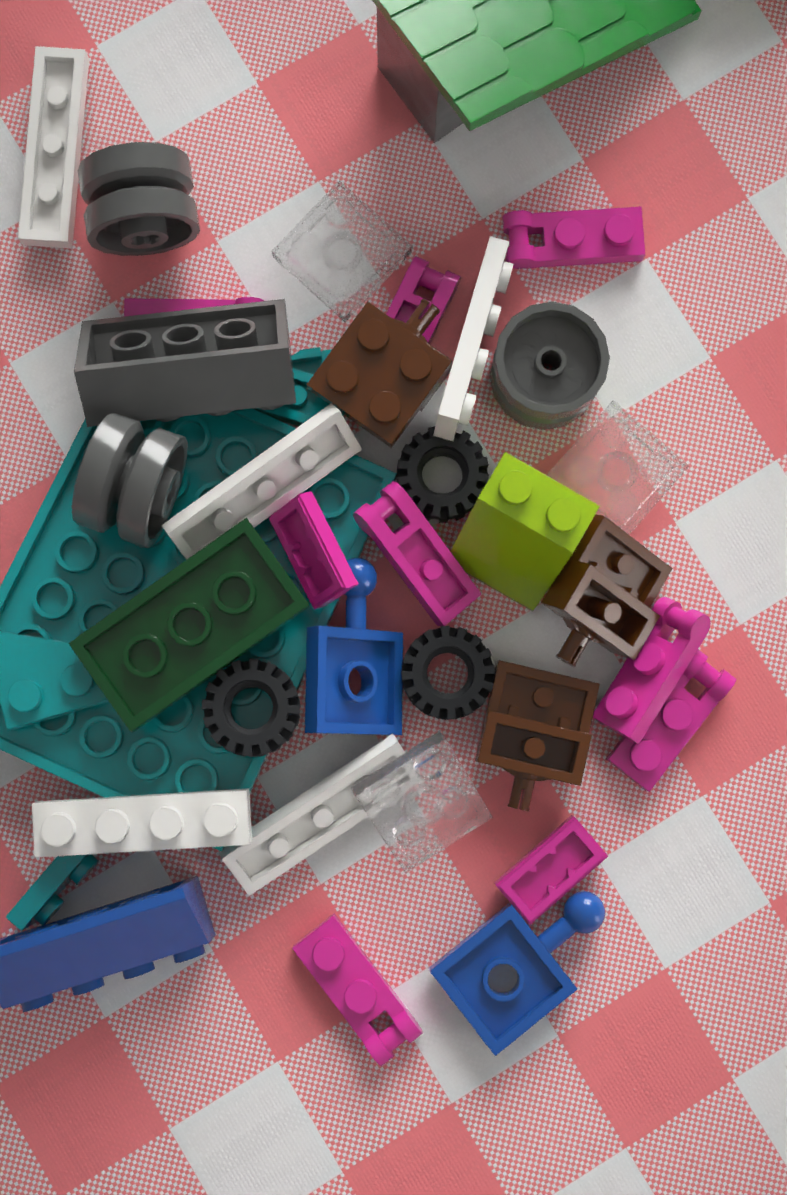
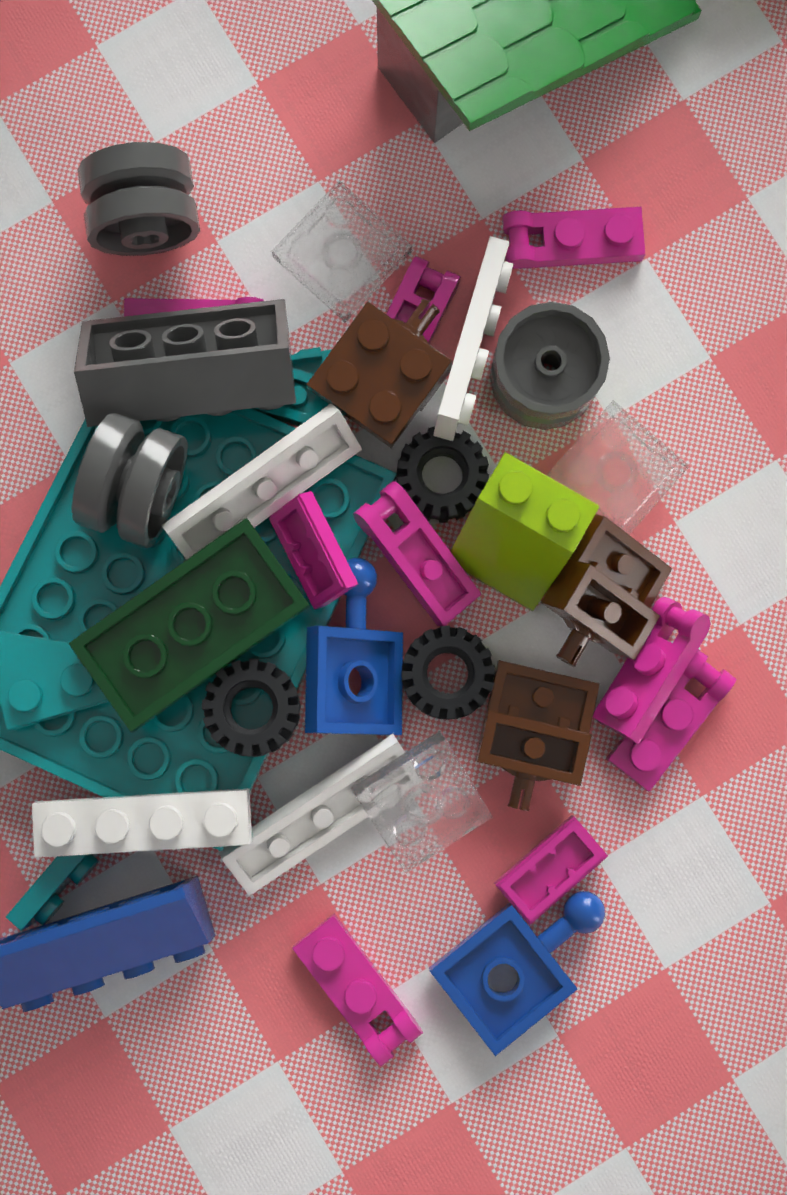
white plate [18,46,89,249] -> none

